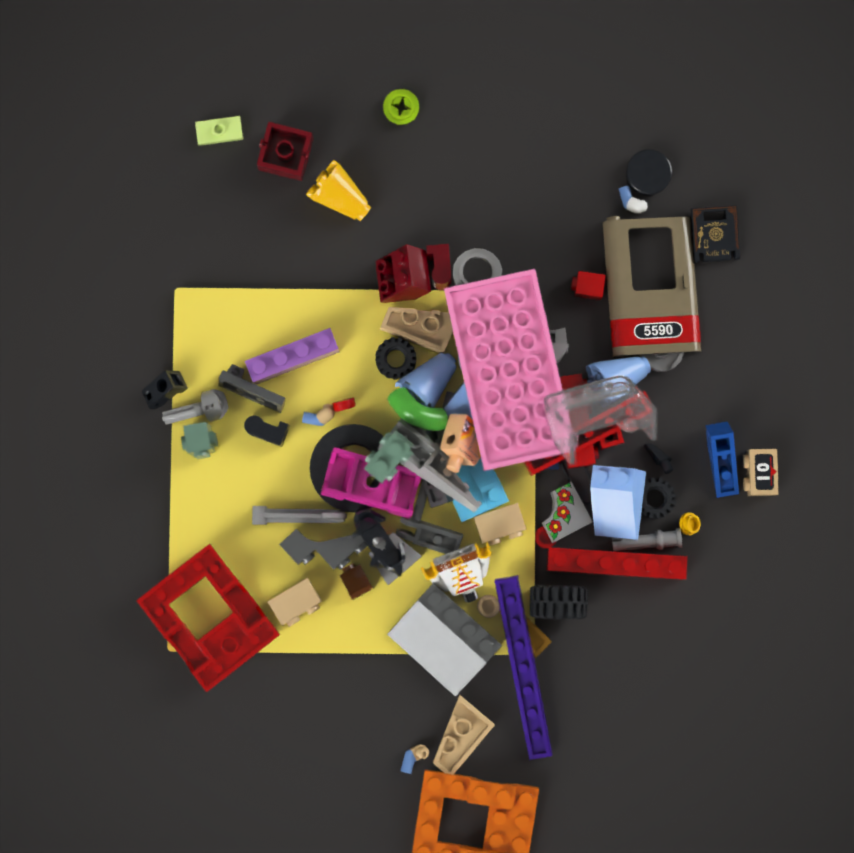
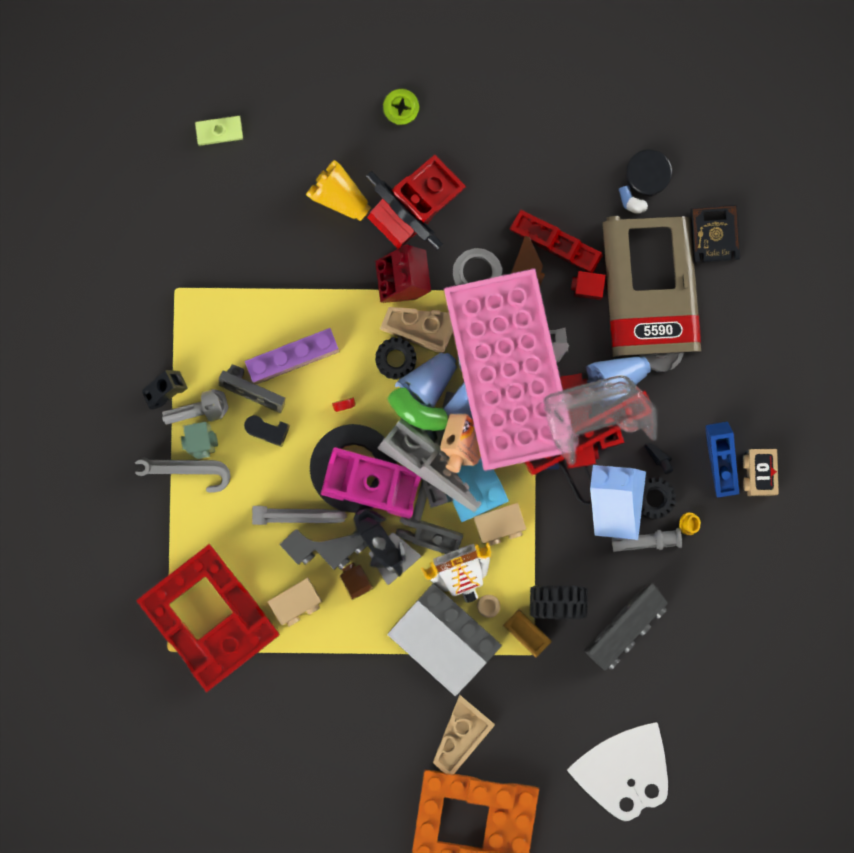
dark red brick [257,121,314,181] -> none
arm [302,404,335,426] -> none
sand green brick [364,430,414,483] -> none
arm [400,745,429,774] -> none
dark red leg [426,244,452,290] -> none
dark purple tile [495,575,553,760] -> none
red tile [535,526,557,549] -> none
light grey tile [542,482,593,543] -> none
red brick [546,547,687,580] -> none
none -> light grey piece [135,457,231,493]
none -> red piece [365,155,466,251]
none -> red slope [510,210,603,273]
none -> reddish brown slope [511,236,545,286]
none -> white piece [567,722,668,821]
none -> dark grey slope [584,584,668,671]

